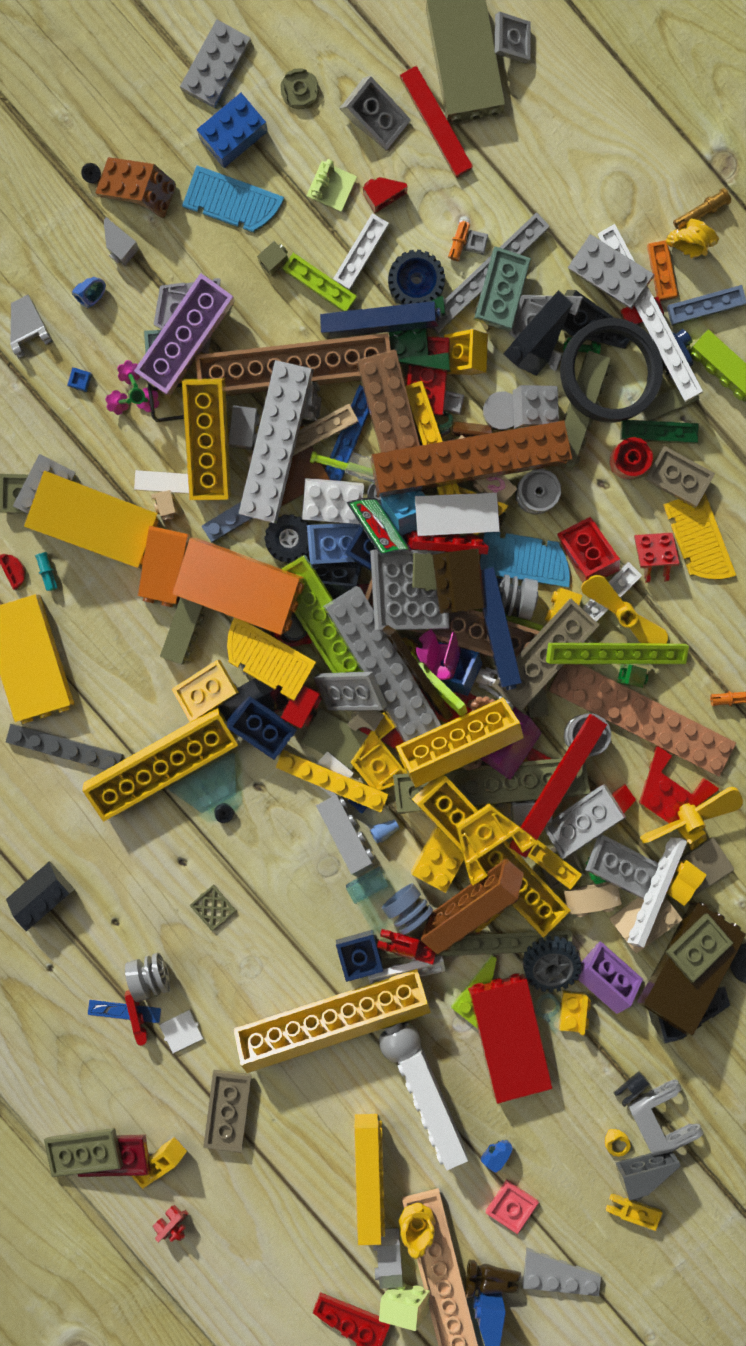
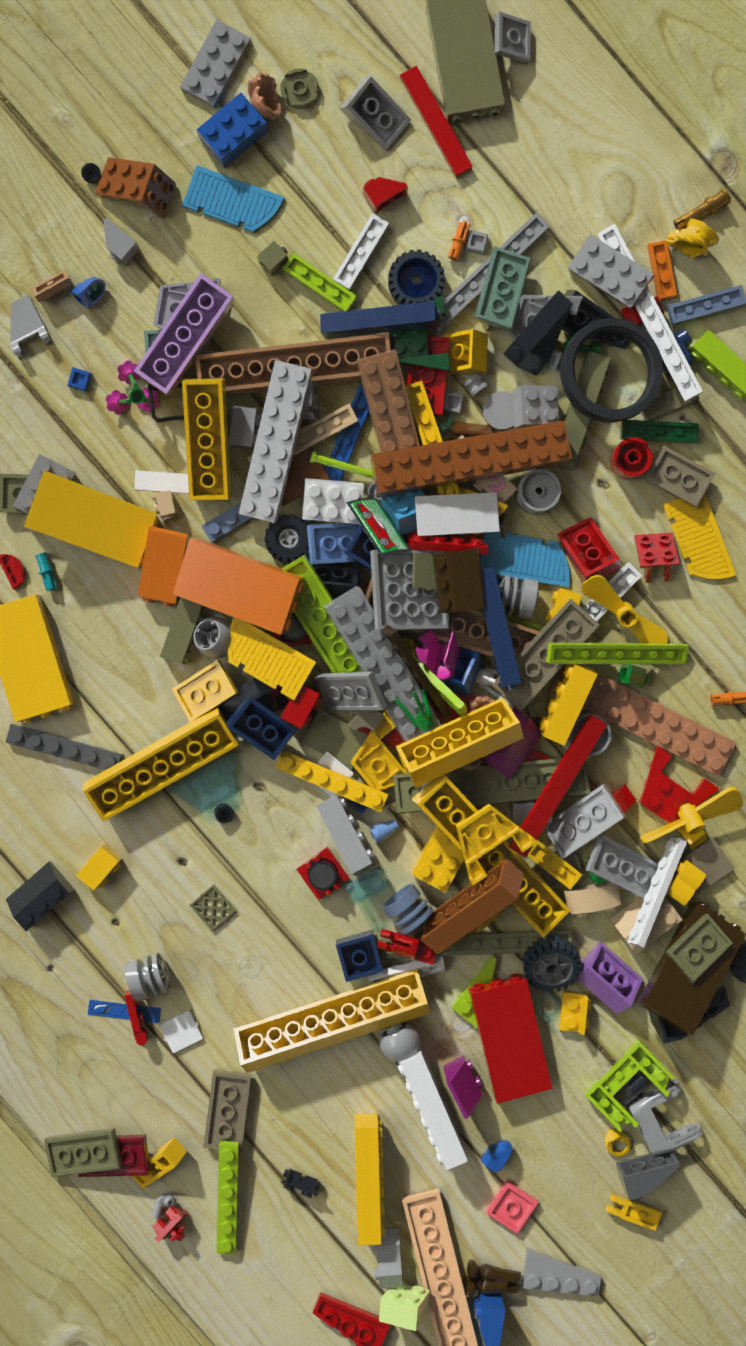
yellowish green hinge [307,159,357,212] -> none
clear piece [345,452,375,484] -> none
yellow piece [398,1203,436,1259] -> none
none -> medium nougat plate [32,270,72,302]
none -> yellow brick [76,844,122,891]
none -> light grey arm [151,1193,175,1219]
none -> light grey wheel [194,616,231,659]
none -> lime plate [217,1141,239,1254]
none -> nougat hair [248,72,282,120]
none -> black hinge [280,1168,321,1199]
none -> piece [296,846,350,900]
none -> green plant [394,689,434,731]
none -> magenta slope [443,1055,483,1119]
none -> light grey wheel [464,373,488,397]
none -> yellow brick [539,664,598,746]
none -> lime wedge [584,1039,675,1132]

